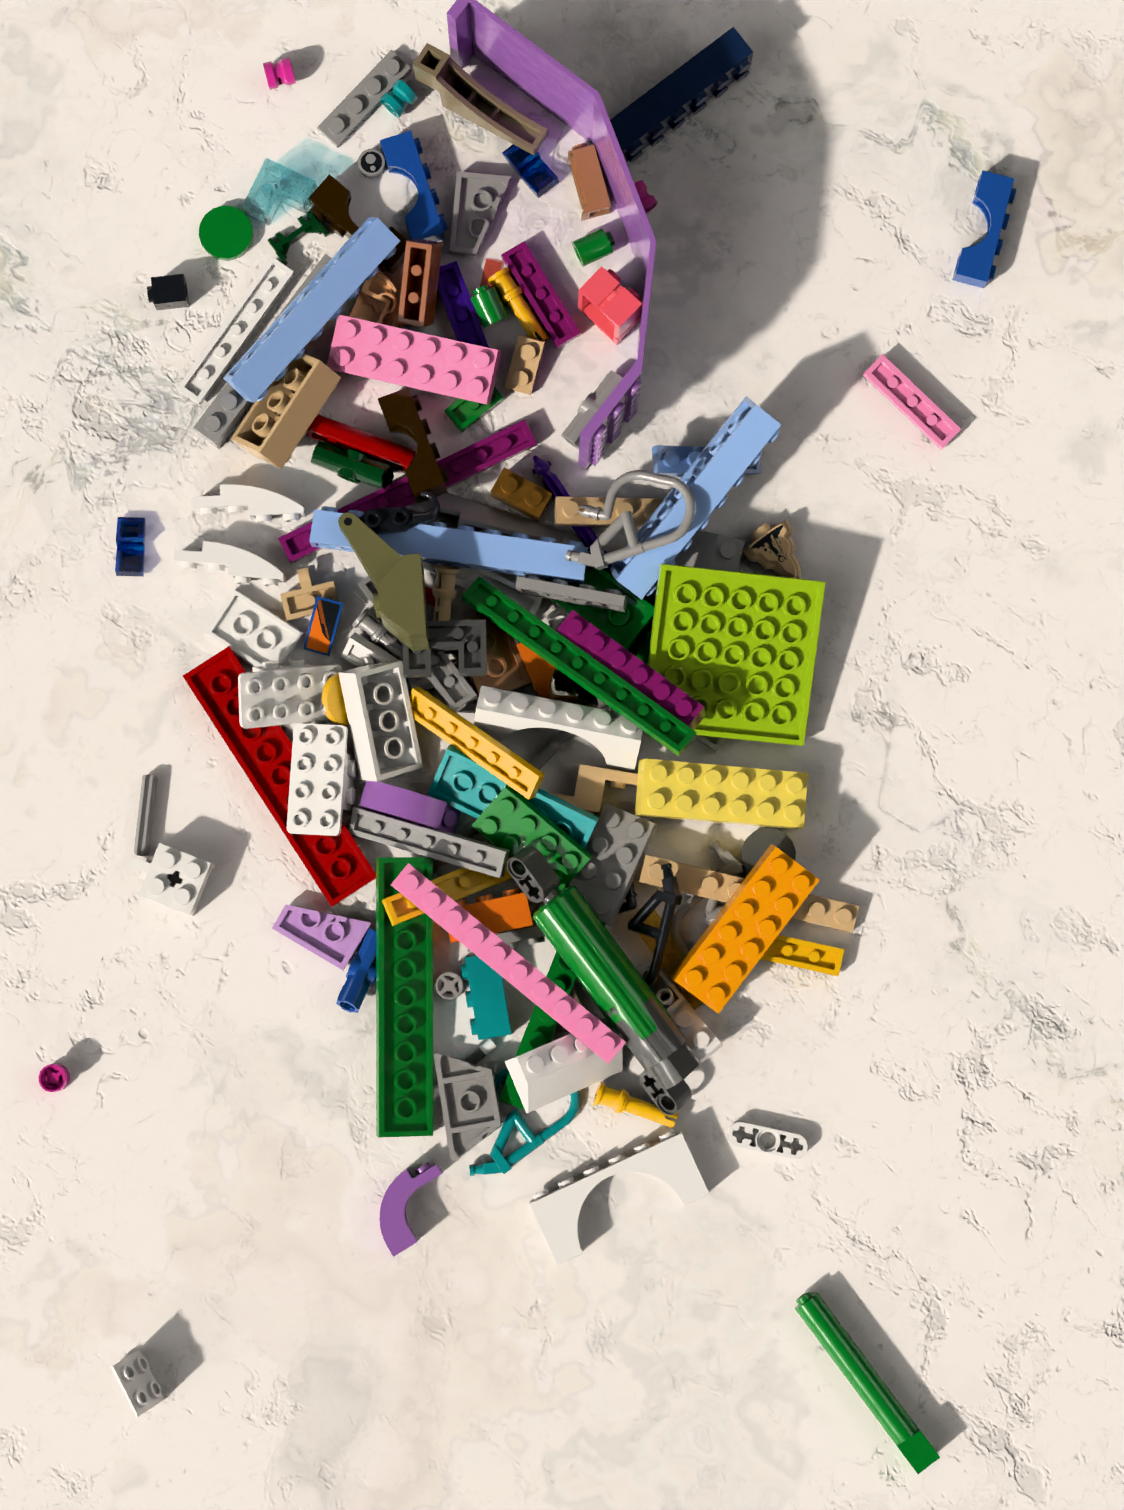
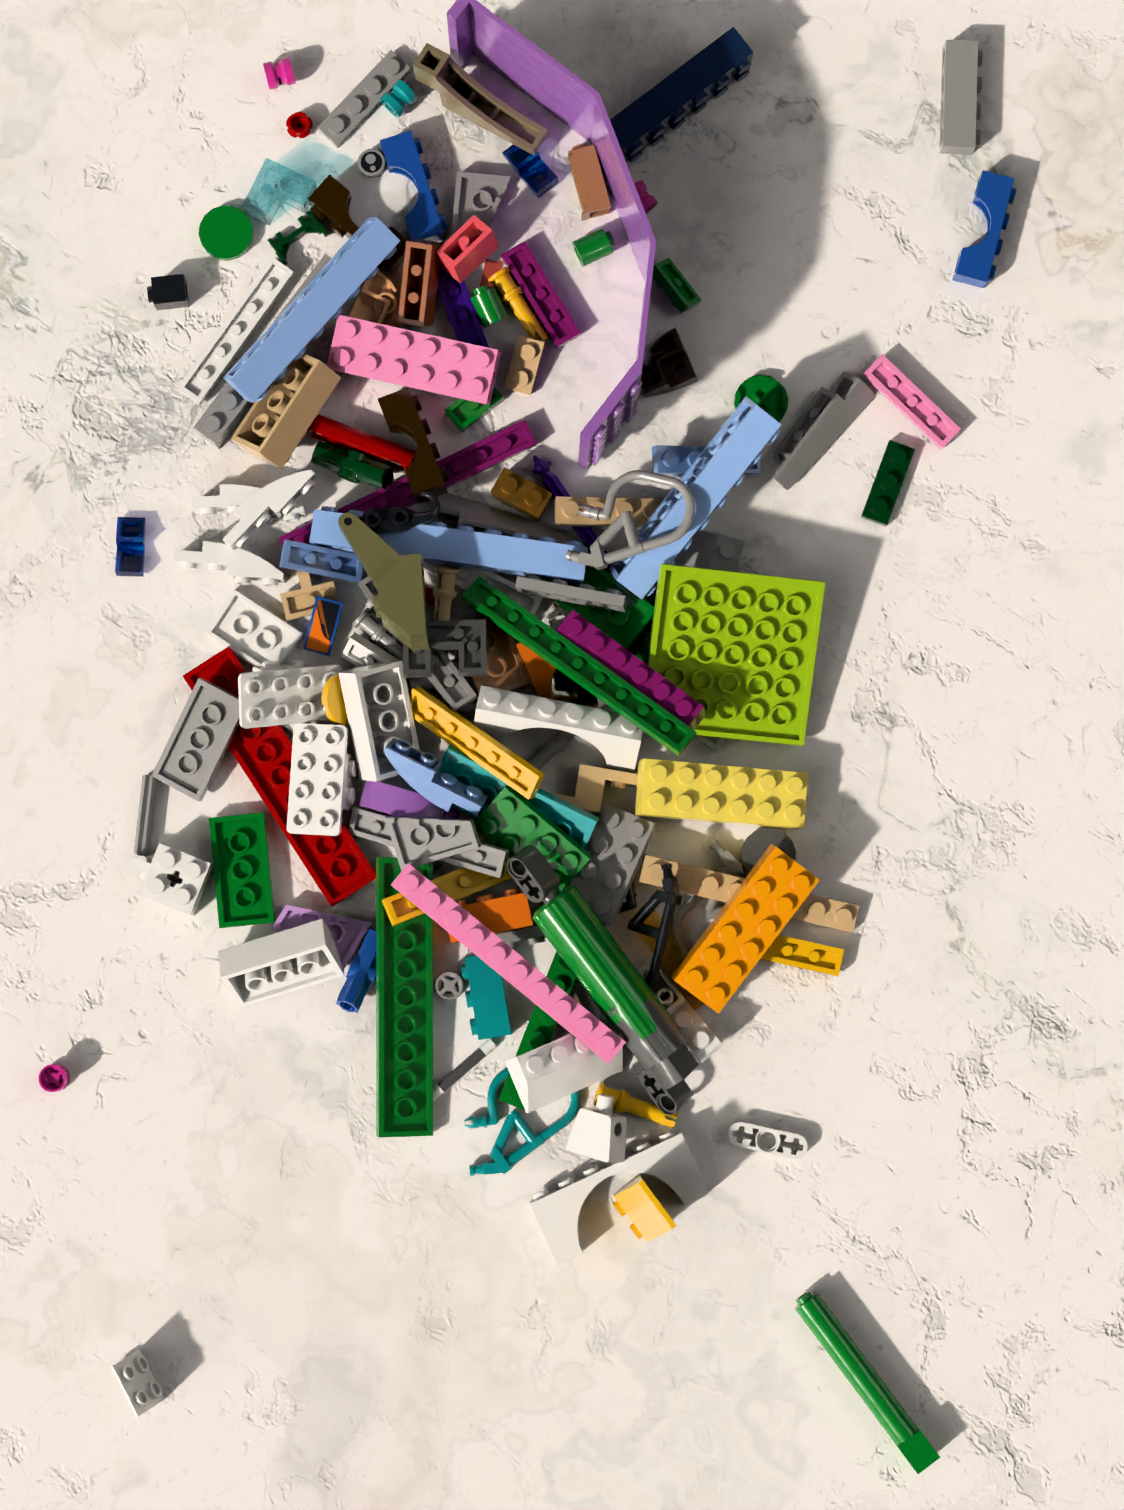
medium lavender arch [379,1162,443,1257] -> none
light grey wing [433,1053,502,1161] -> none
light grey piece [561,370,623,449] -> none
coral piece [578,266,642,345] -> none
tan rock [742,520,802,579] -> none
none -> light grey plate [151,678,240,802]
none -> green plate [209,812,275,928]
none -> white slope [218,919,345,1008]
none -> white slope [223,470,316,550]
none -> medium blue plate [279,540,363,583]
none -> red plate [286,112,313,138]
none -> medium blue slope [384,738,489,815]
none -> light grey wing [385,816,481,871]
none -> coral brick [435,215,499,284]
none -> white torso [566,1094,627,1163]
none -> yellow slope [612,1175,677,1242]
none -> dark brown brick [640,328,699,397]
none -> green plate [653,258,702,313]
none -> green tile [734,375,788,422]
none -> light grey wedge [773,371,875,490]
none -> dark green plate [861,440,915,527]
none -> light grey brick [939,40,983,155]

